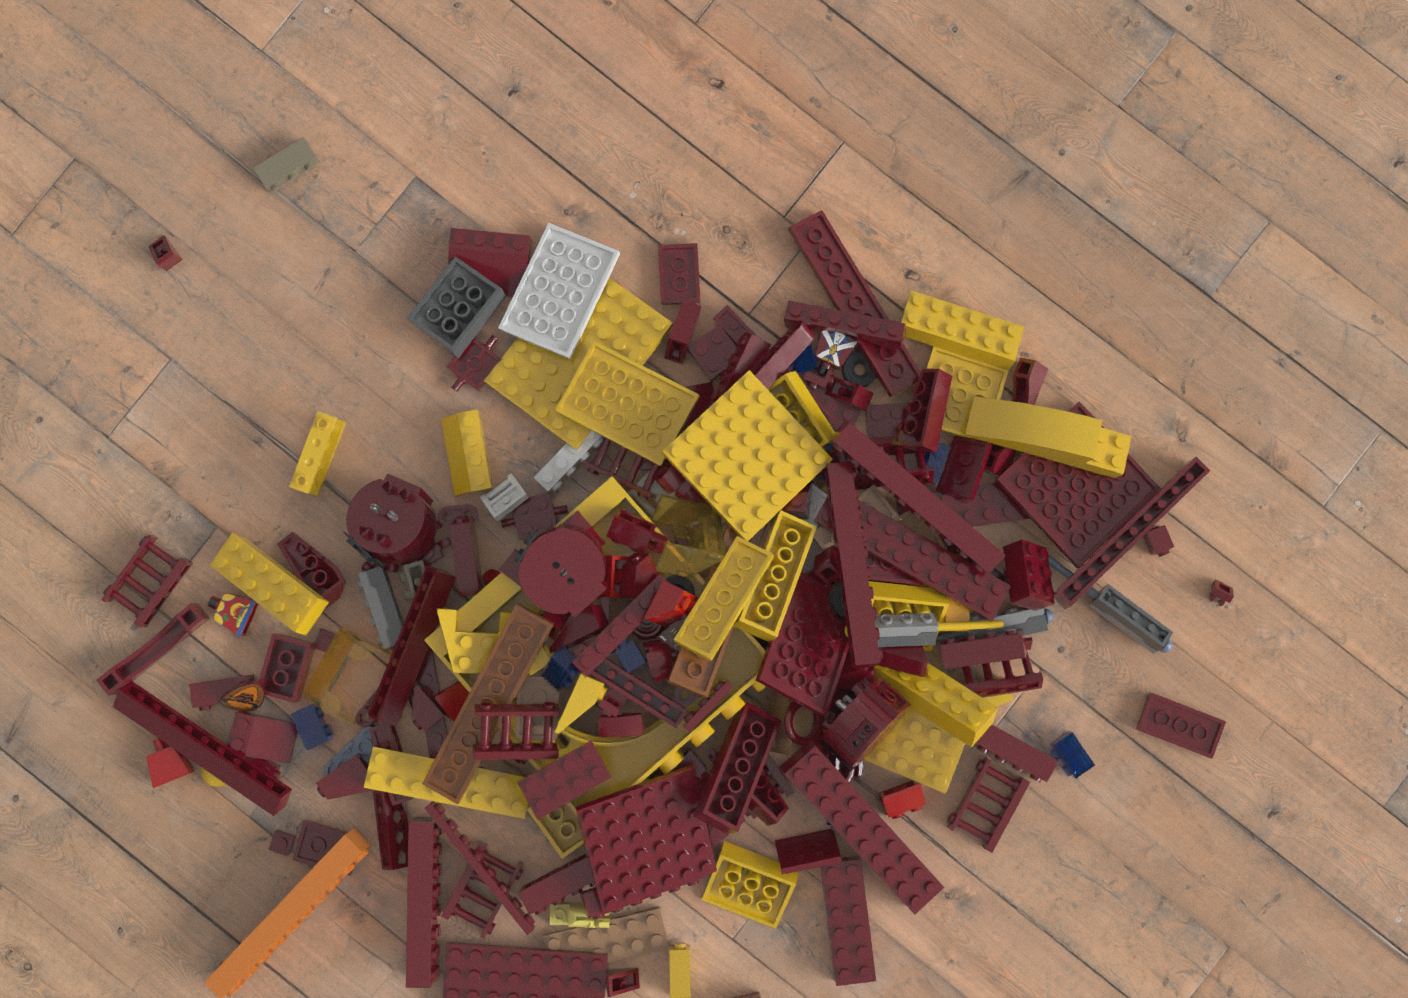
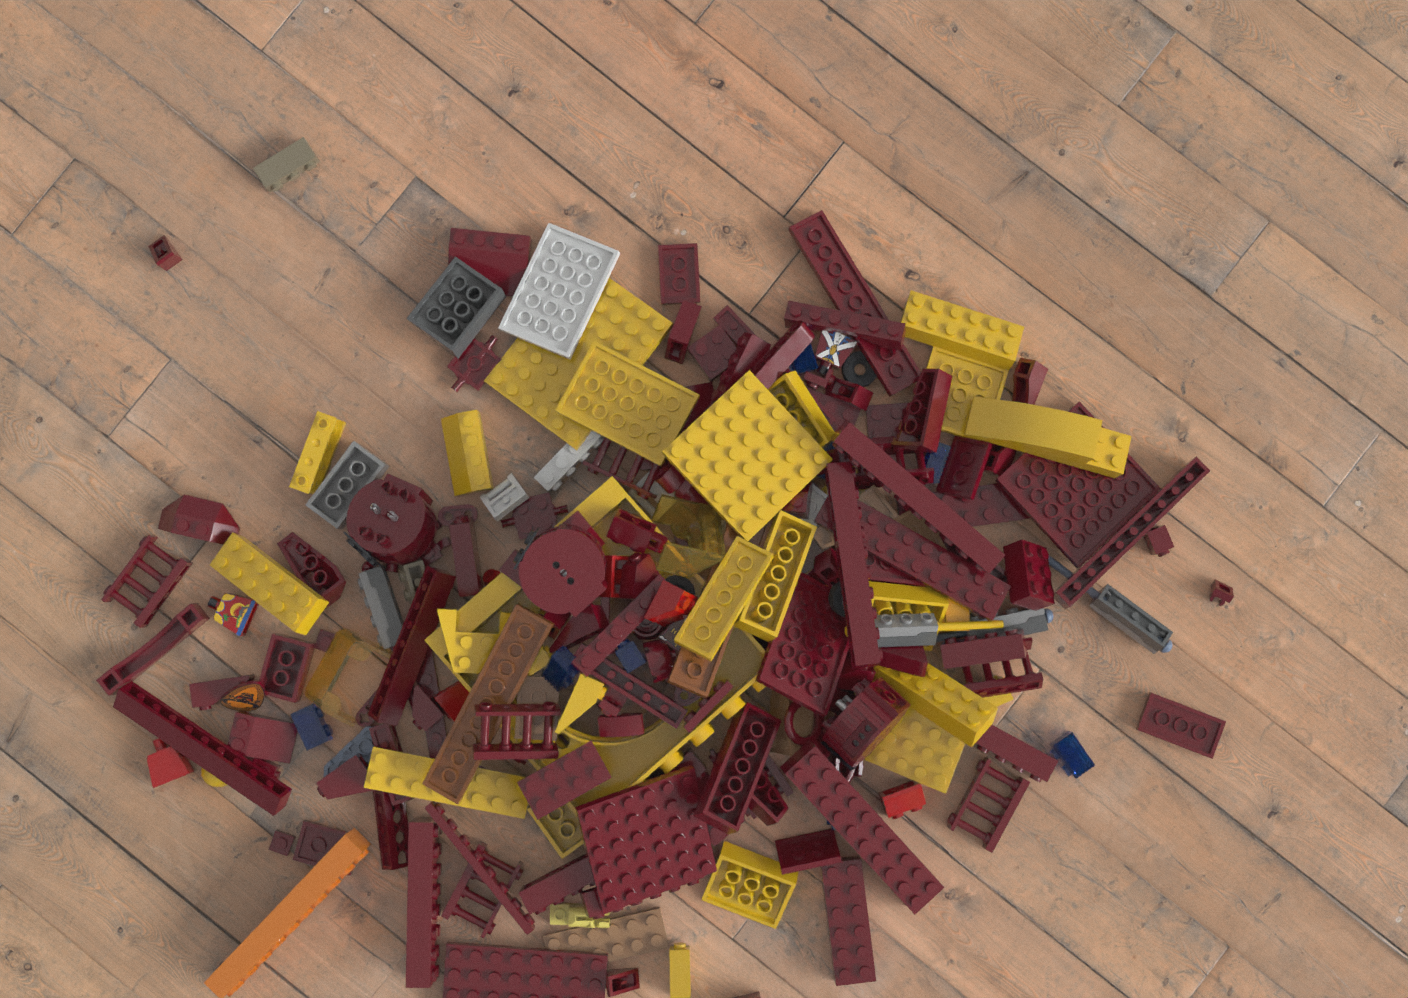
none -> dark red wedge [158,494,240,545]
none -> light grey brick [306,441,390,530]

